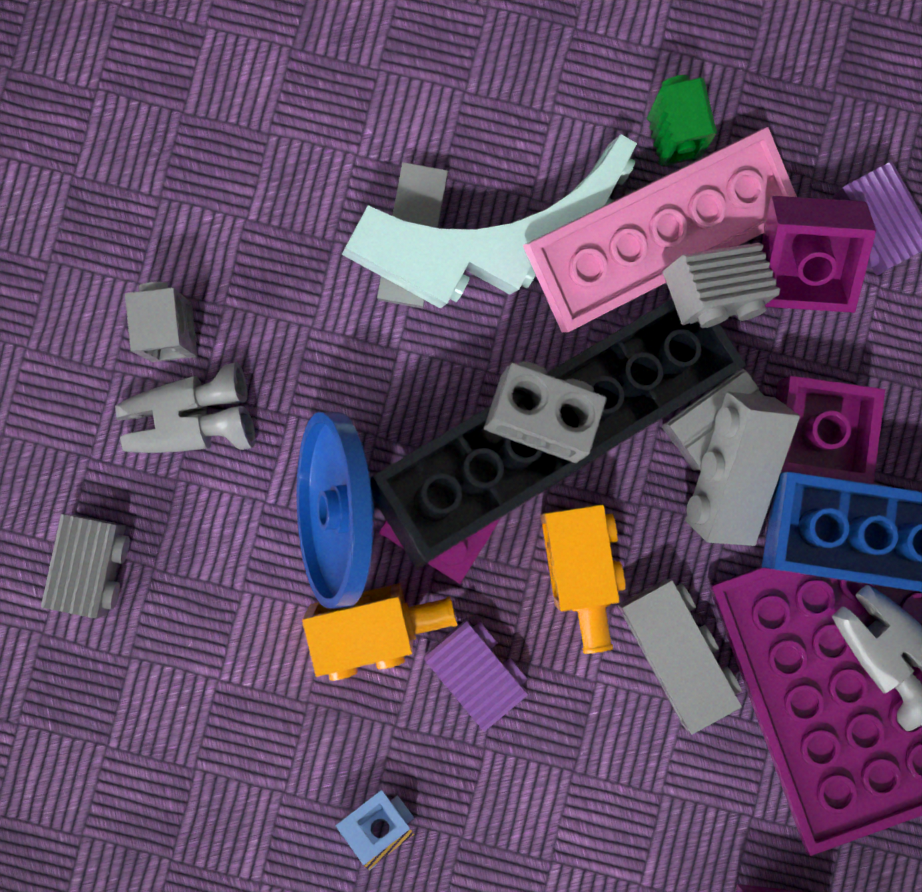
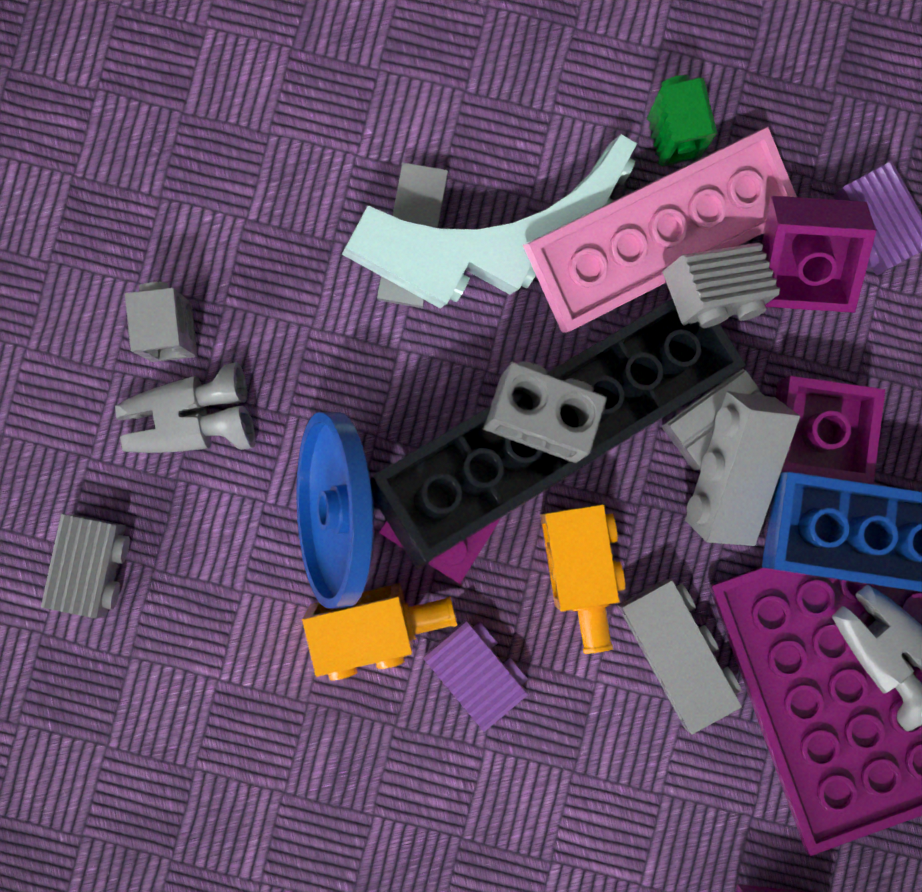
light blue brick [336,790,414,871] -> none

